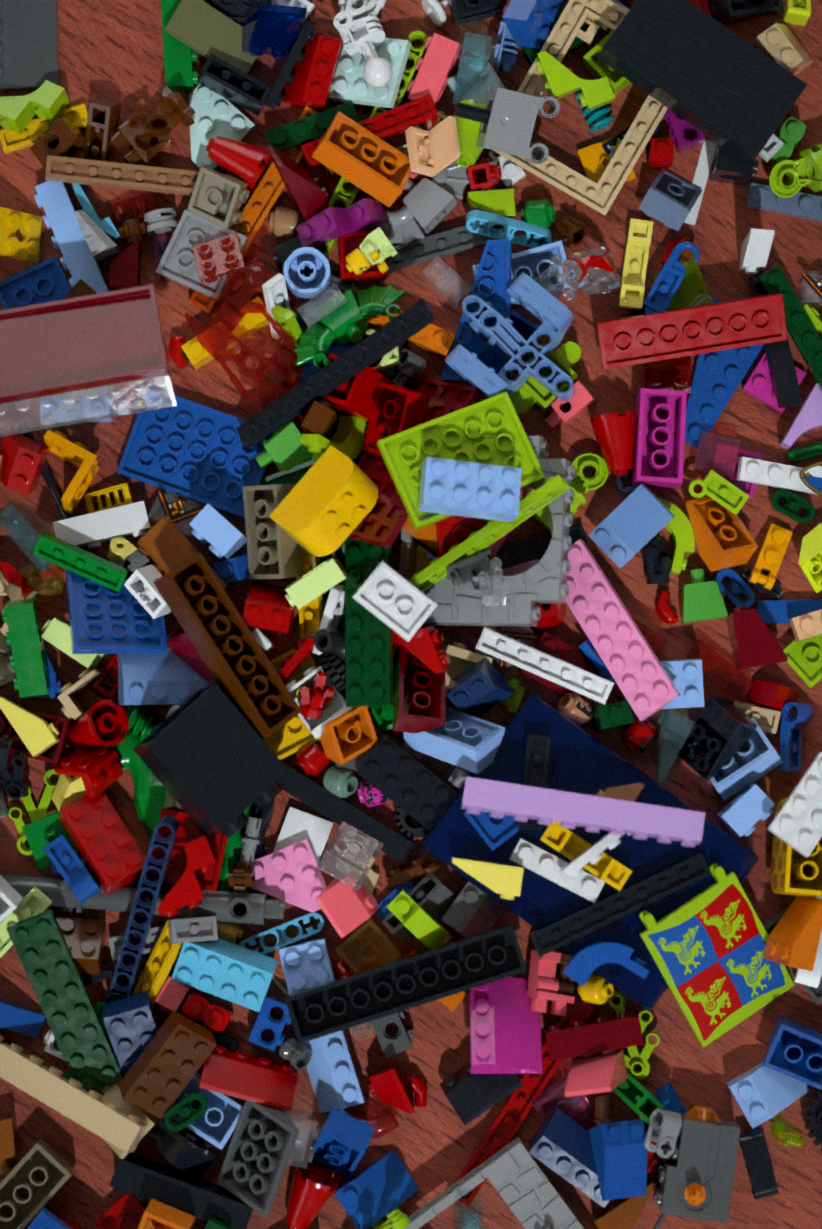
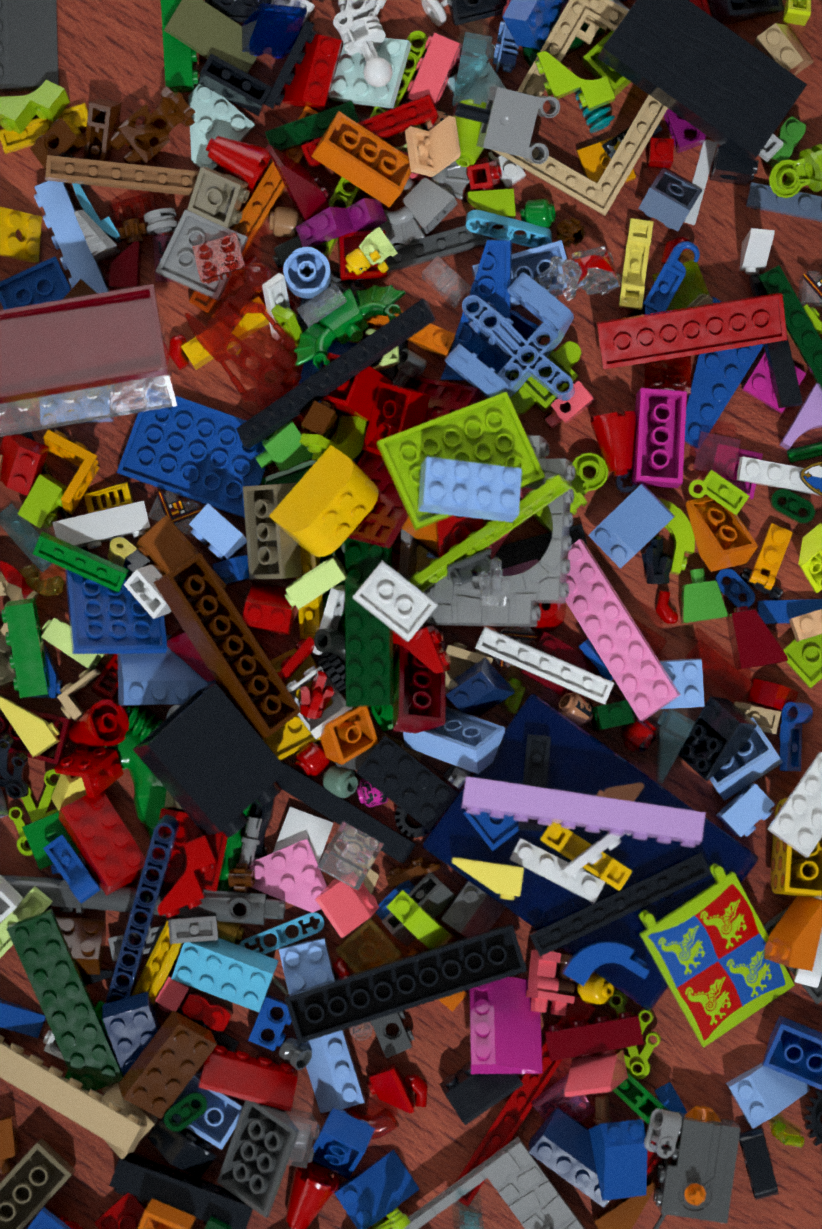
white tile [251,628,275,653] -> none
none -> lime brick [18,474,68,529]

